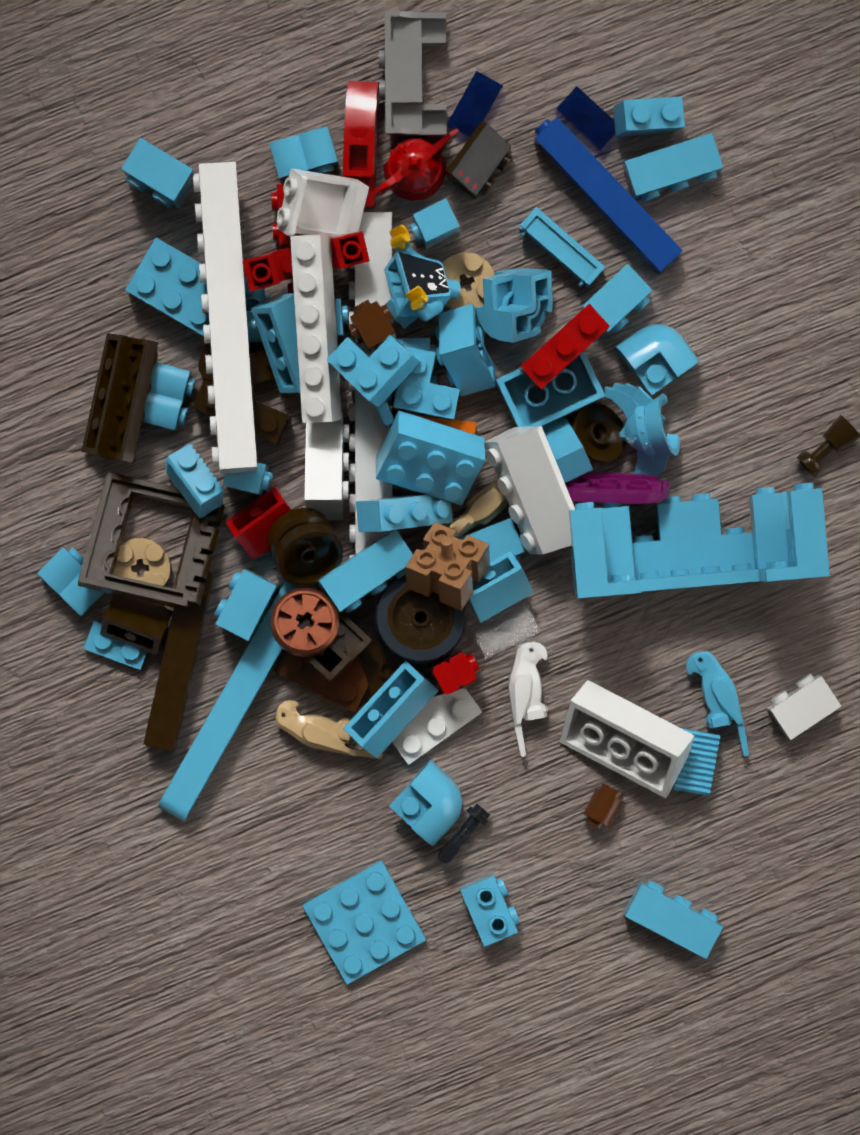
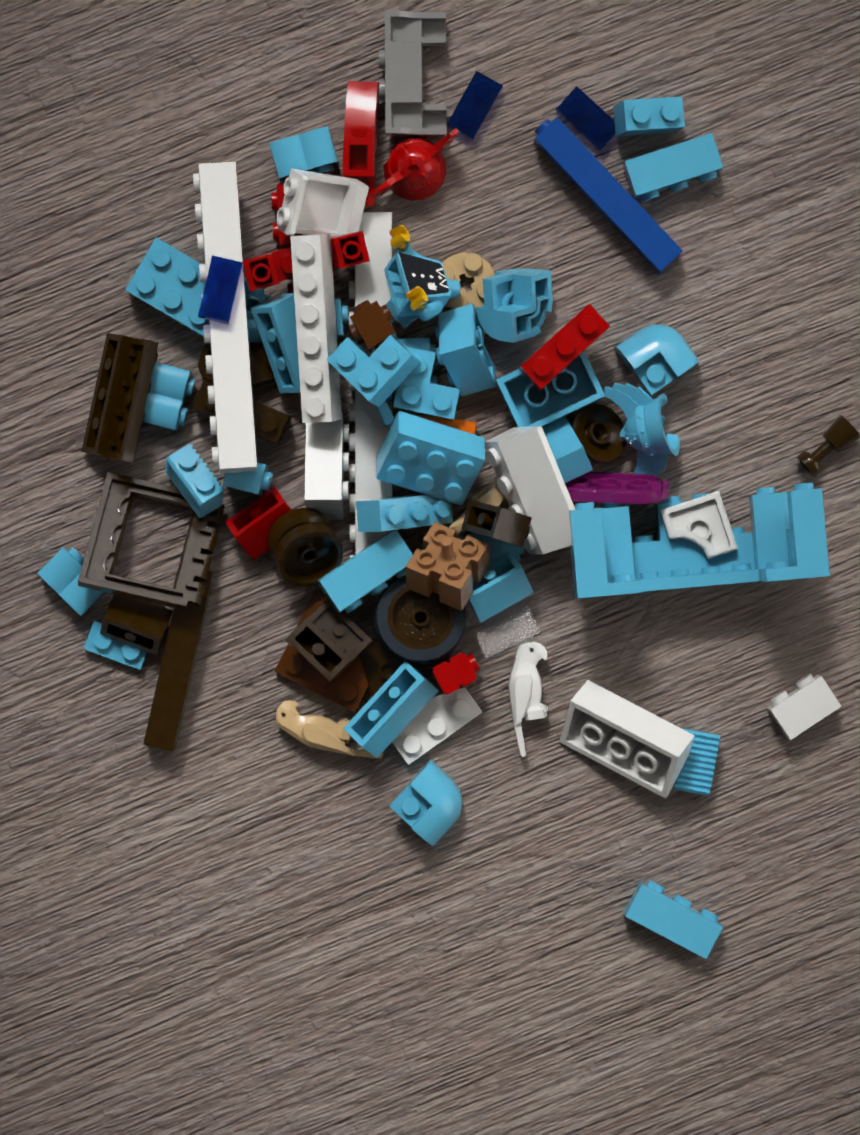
tan plate [113,538,172,586] -> none
medium azure brick [121,138,196,209] -> none
medium azure beam [157,581,317,822] -> none
medium azure brick [214,569,280,641] -> none
copper wheel [271,588,339,657] -> none
medium azure plate [302,860,426,985] -> none
medium azure brick [410,198,460,249] -> none
black hinge [438,803,490,863] -> none
slope [446,120,512,200] -> none
medium azure brick [460,873,521,947] -> none
medium azure container [519,207,605,288] -> none
medium azure brick [582,264,653,334] -> none
reddish brown brick [583,783,624,831] -> none
medium azure animal [686,651,749,756] -> none
none -> clear blue plate [198,255,243,325]
none -> dark brown brick [461,499,532,547]
none -> white tile [660,491,738,559]

